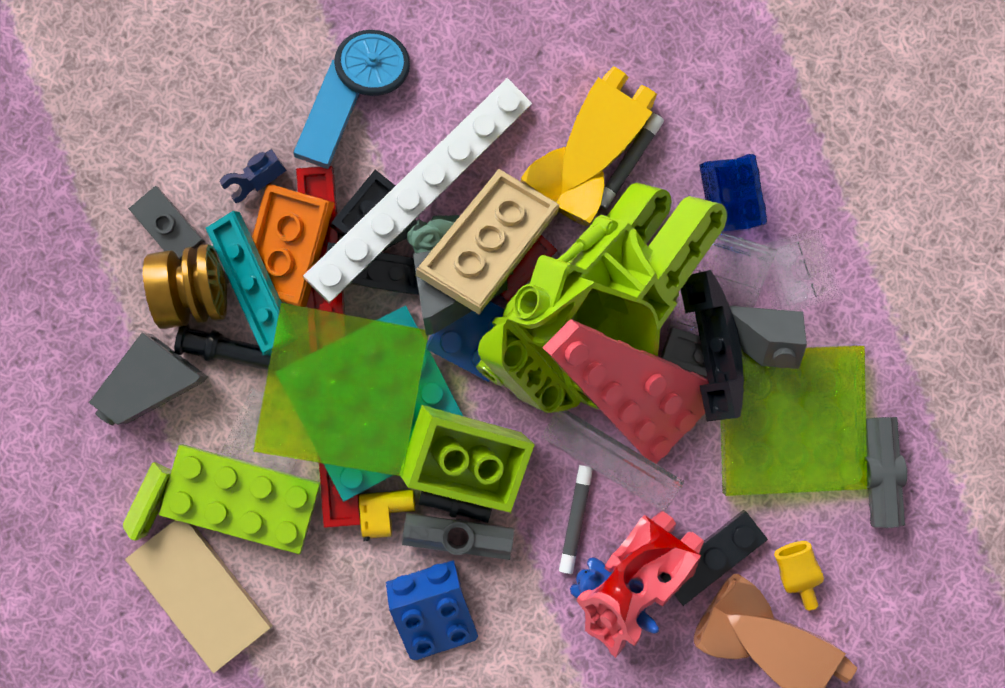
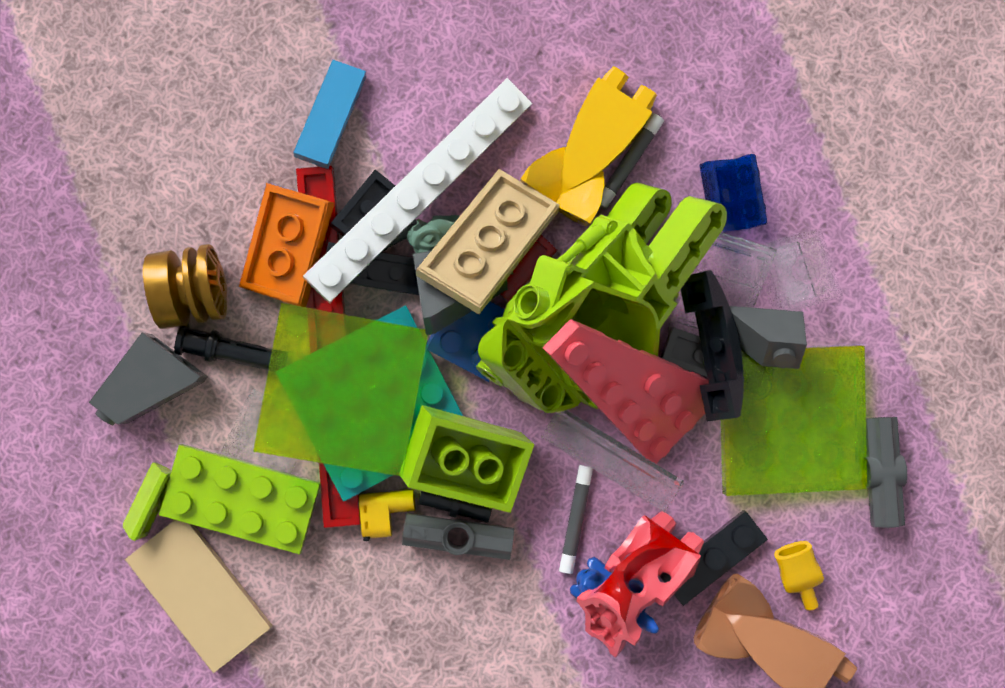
dark grey plate [128,185,204,261] -> none
teal tile [205,210,298,356] -> none
dark blue plate [219,149,287,203] -> none
dark azure wheel [334,30,410,96] -> none
blue bracket [386,560,478,660] -> none

